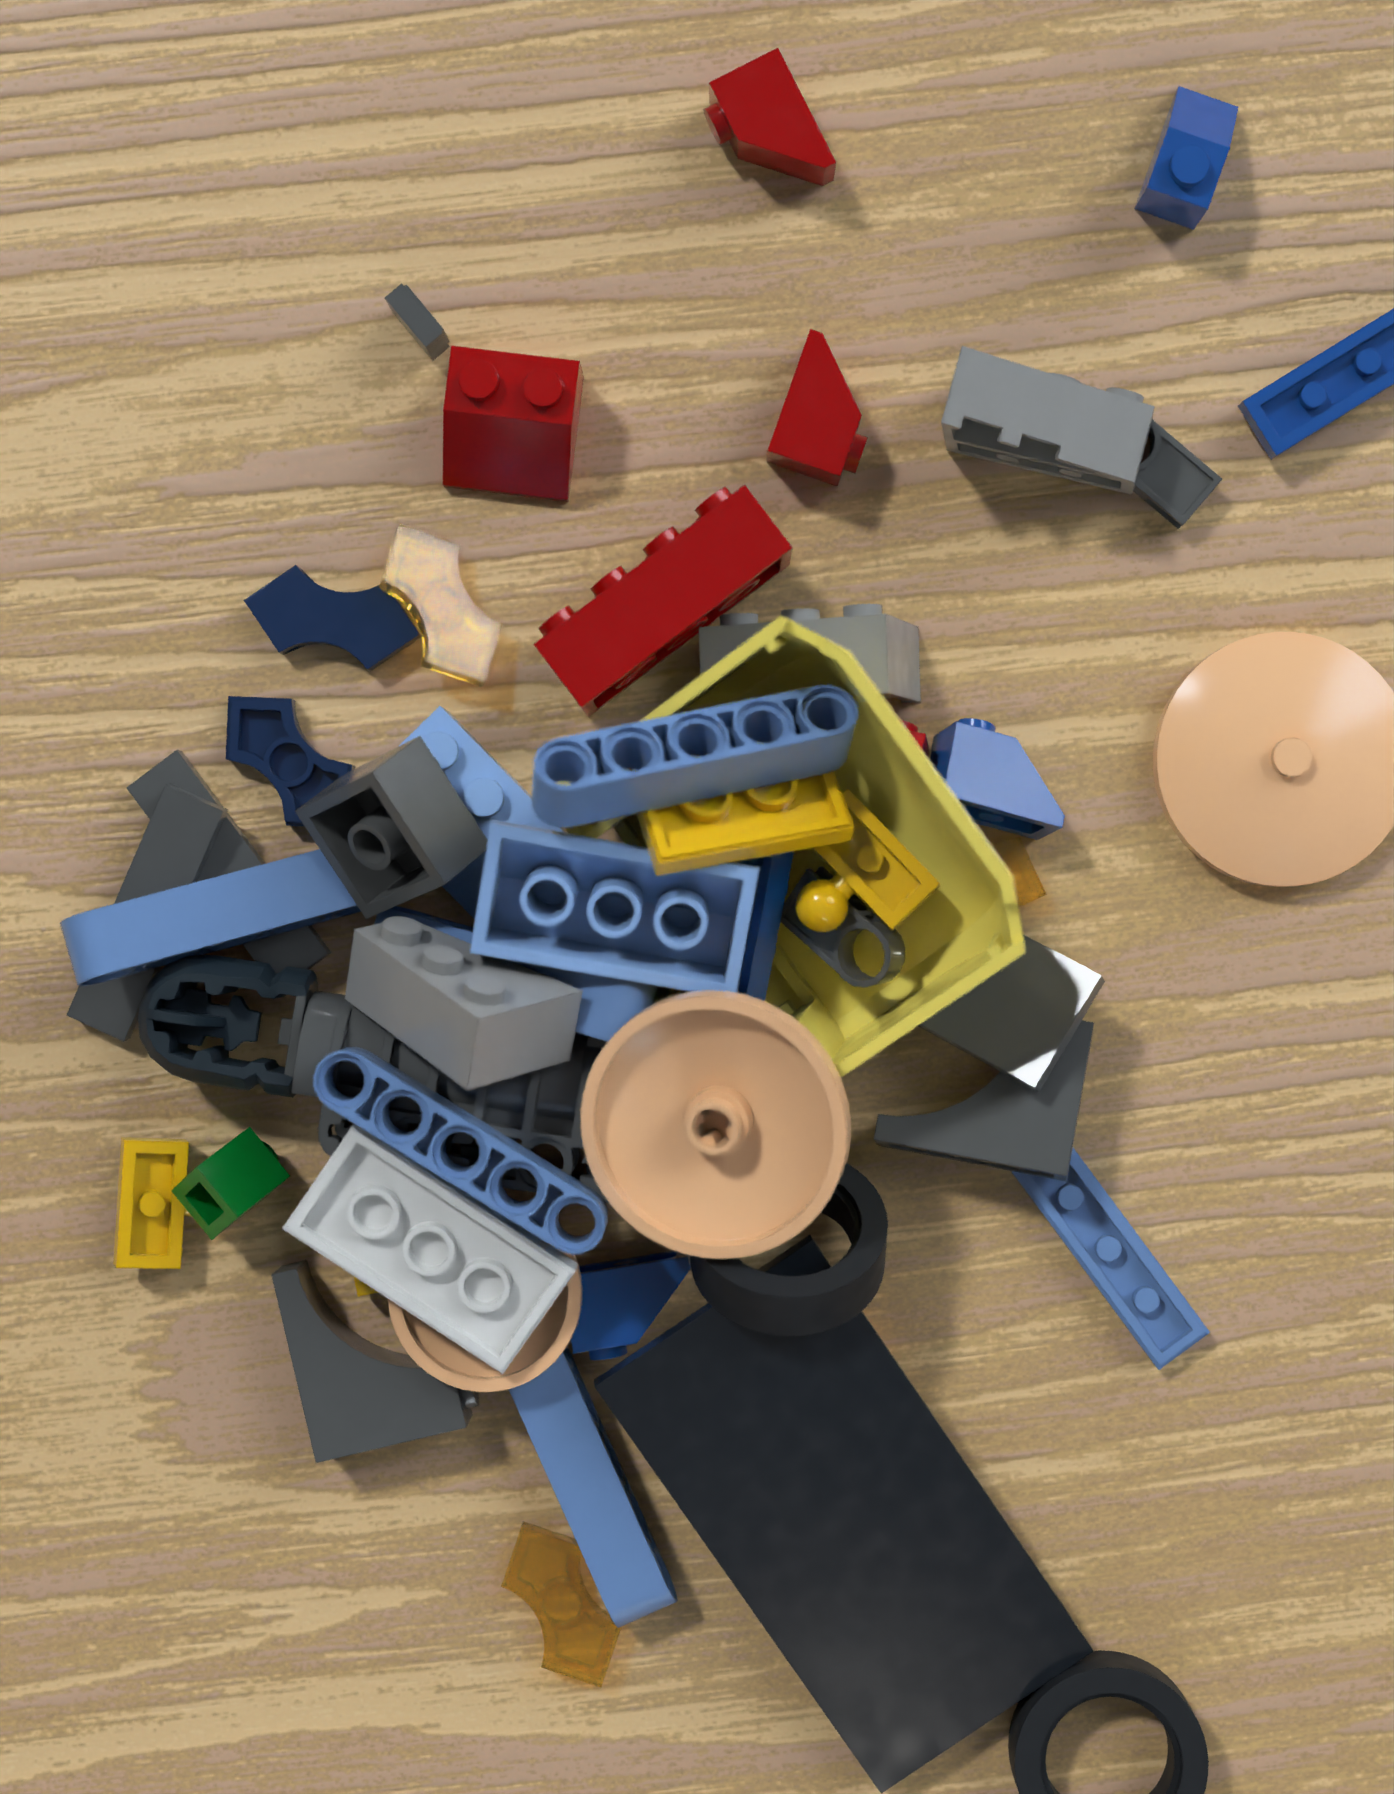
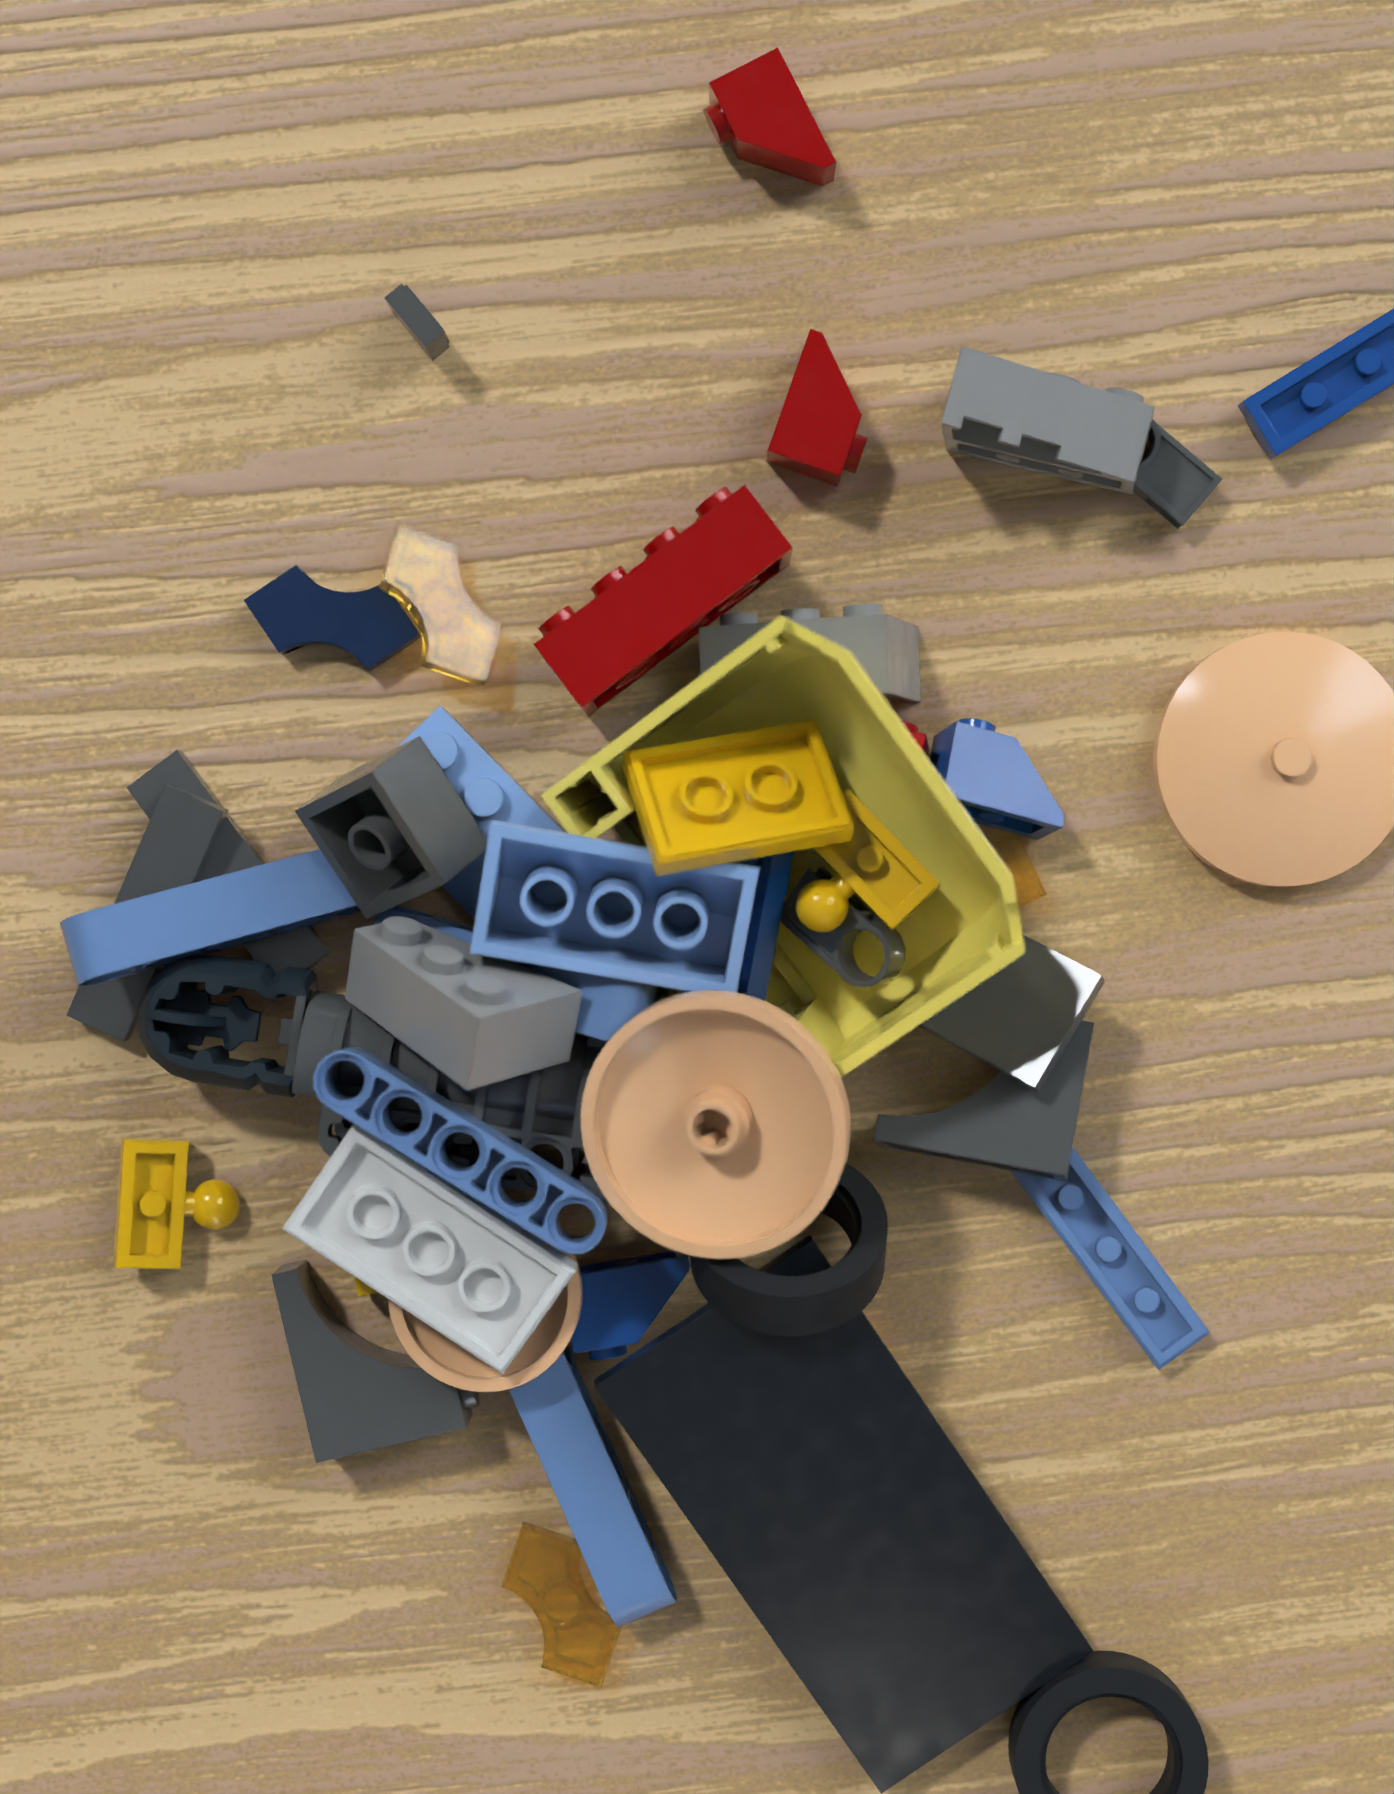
green brick [171,1127,290,1240] -> none
dark blue tile [226,696,355,827] -> none
red slope [442,345,584,502] -> none
medium blue beam [531,685,859,828] -> none
blue slope [1134,86,1238,230] -> none

